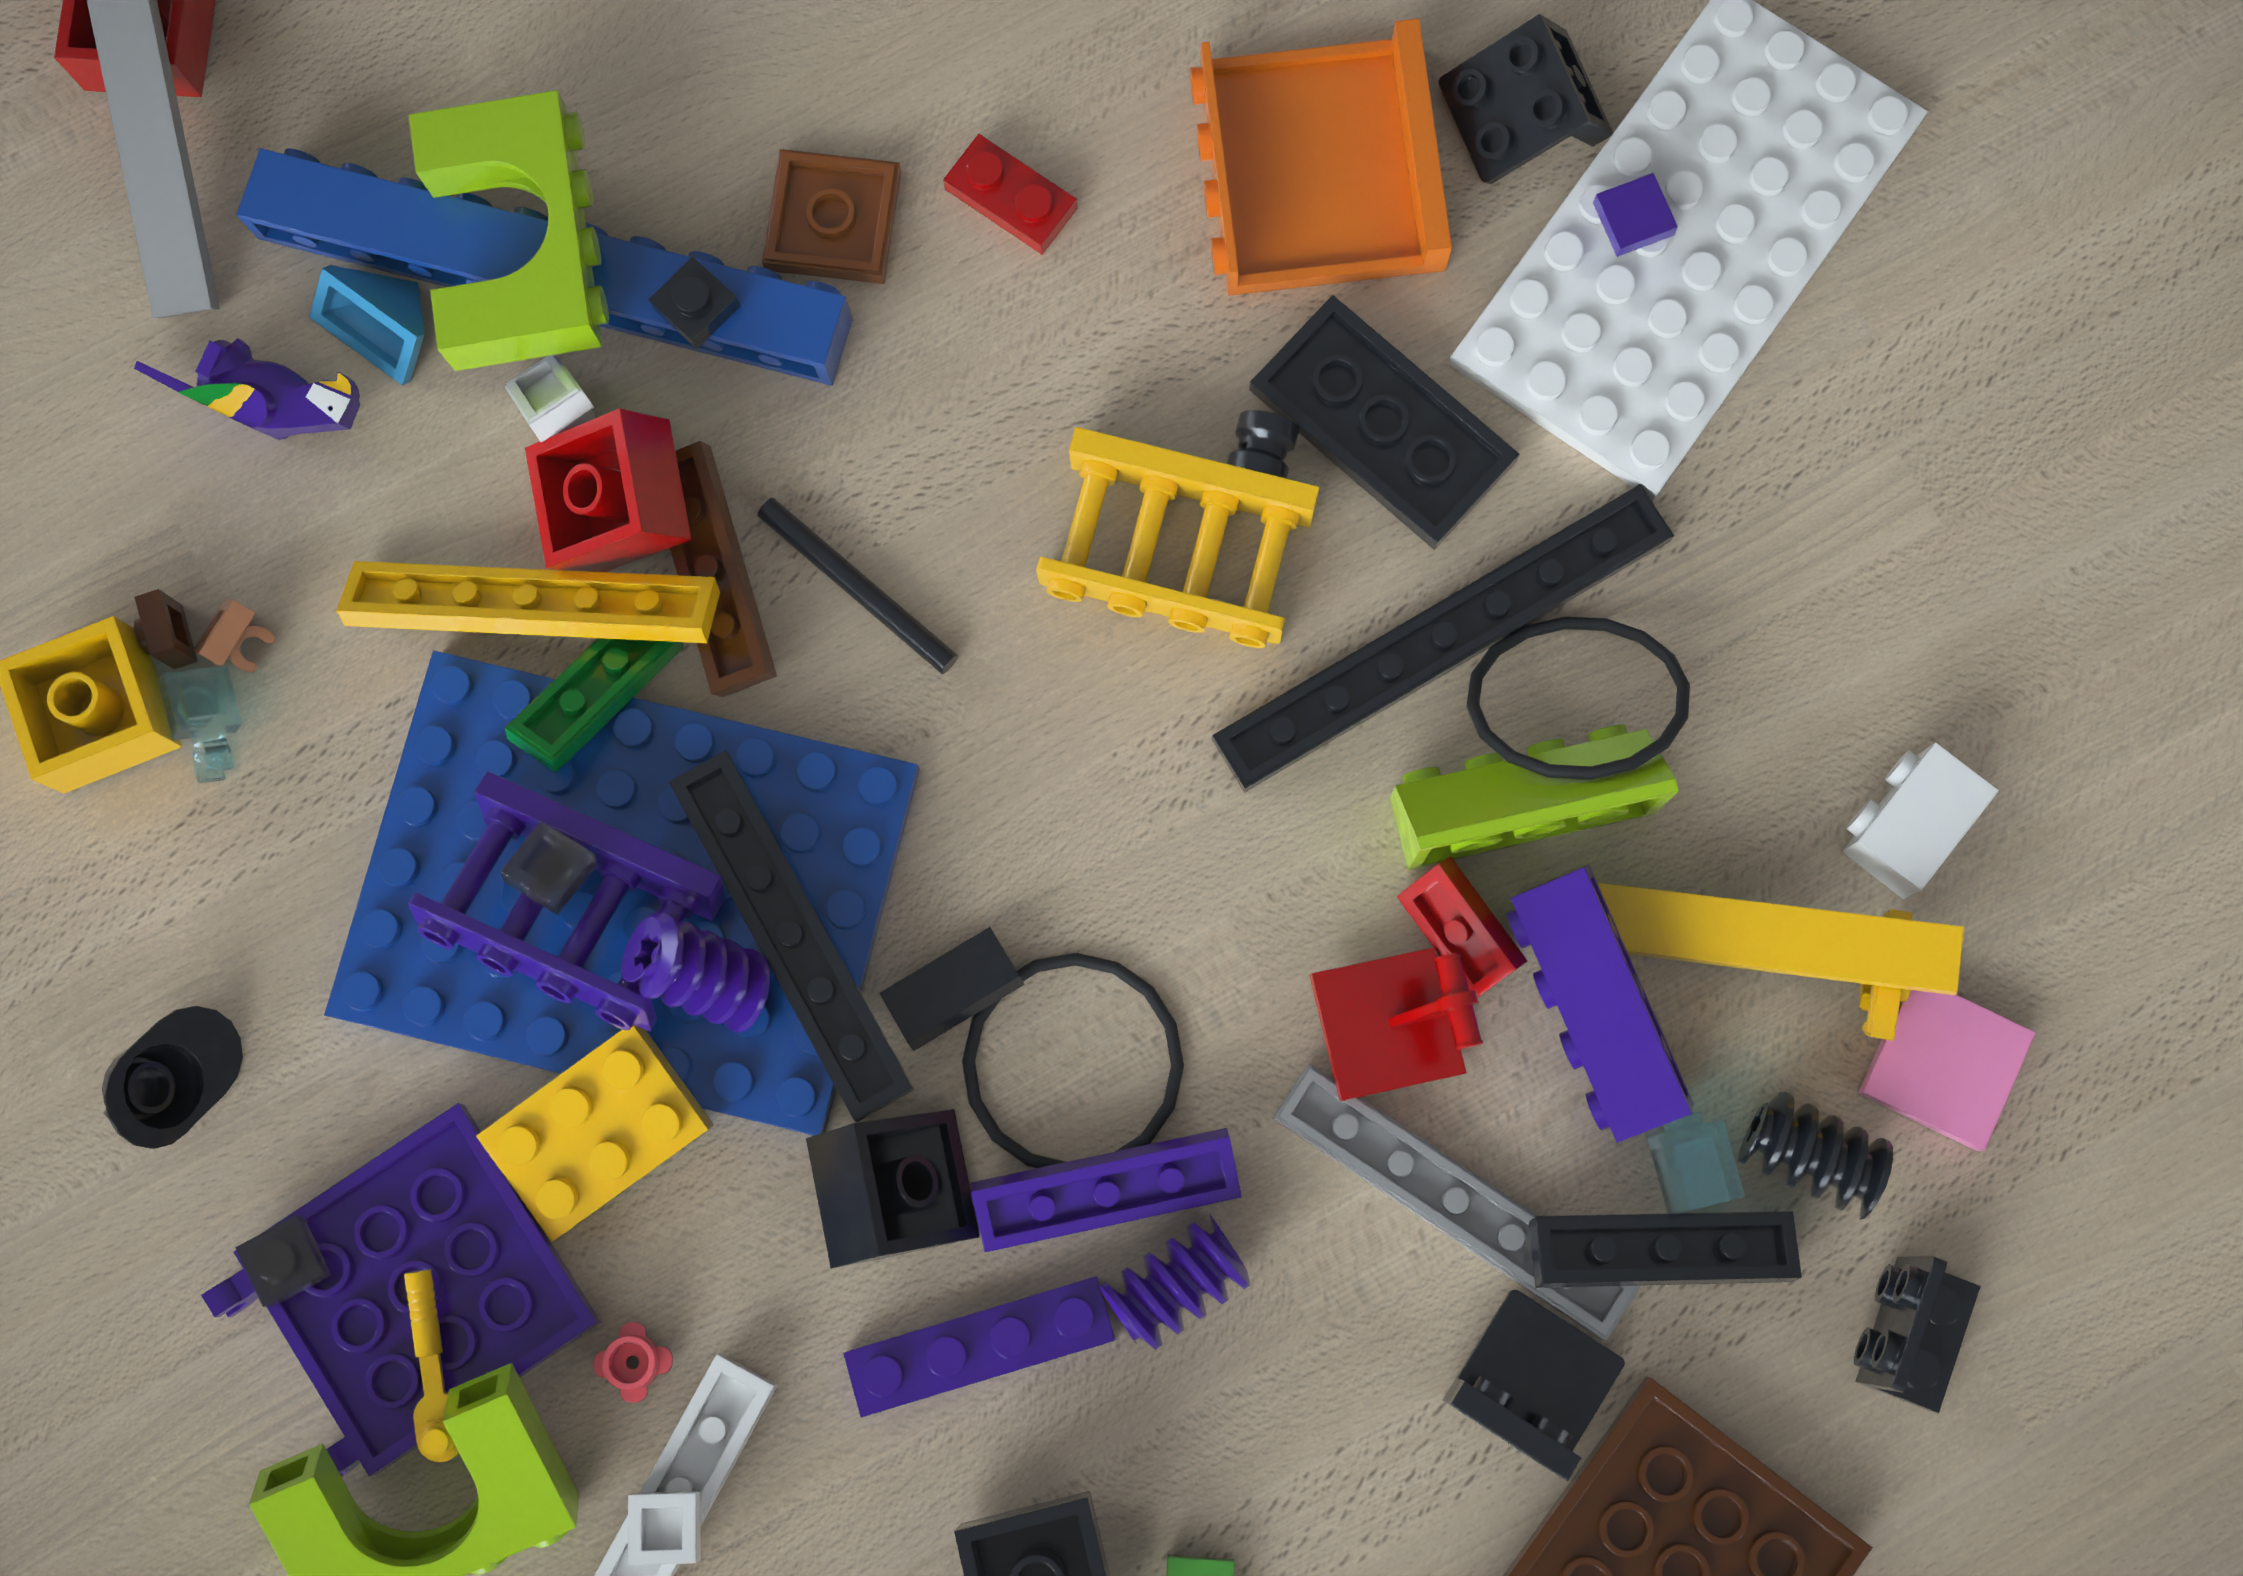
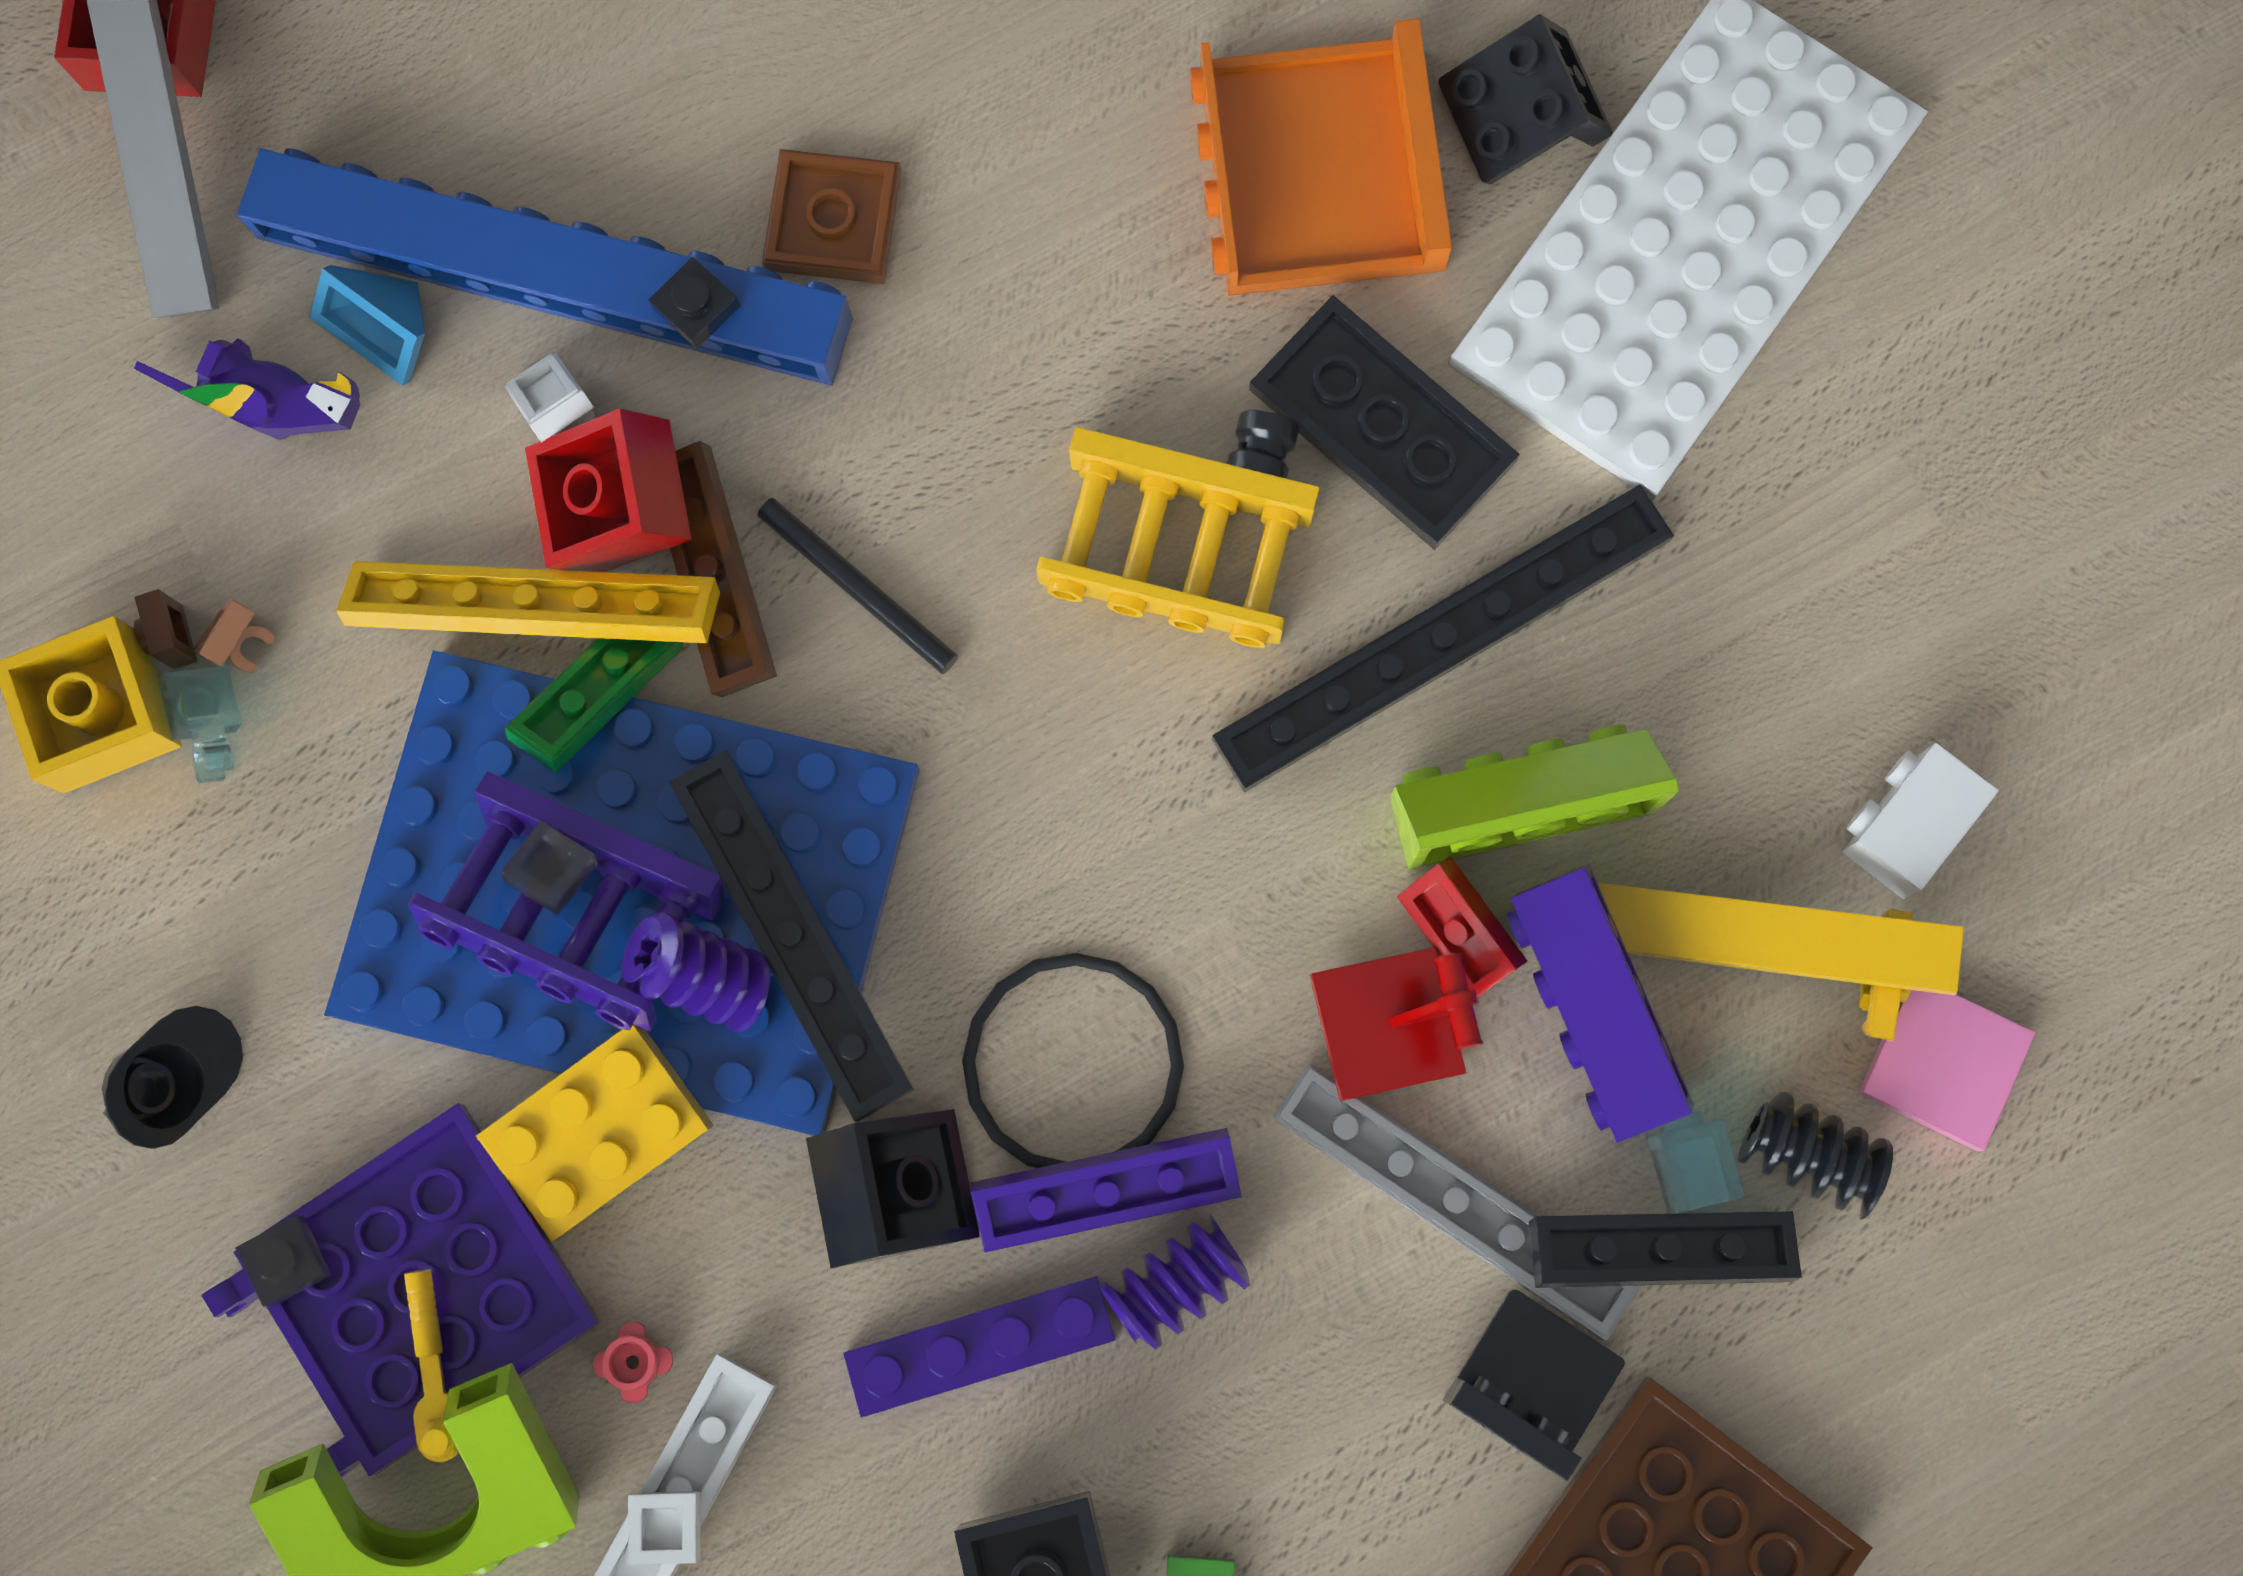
lime arch [409,90,609,371] -> none
black tile [879,927,1025,1051] -> none
red plate [943,133,1078,255] -> none
black piece [1466,616,1690,780] -> none
dark purple tile [1593,173,1678,257] -> none
black bracket [1854,1256,1981,1413] -> none

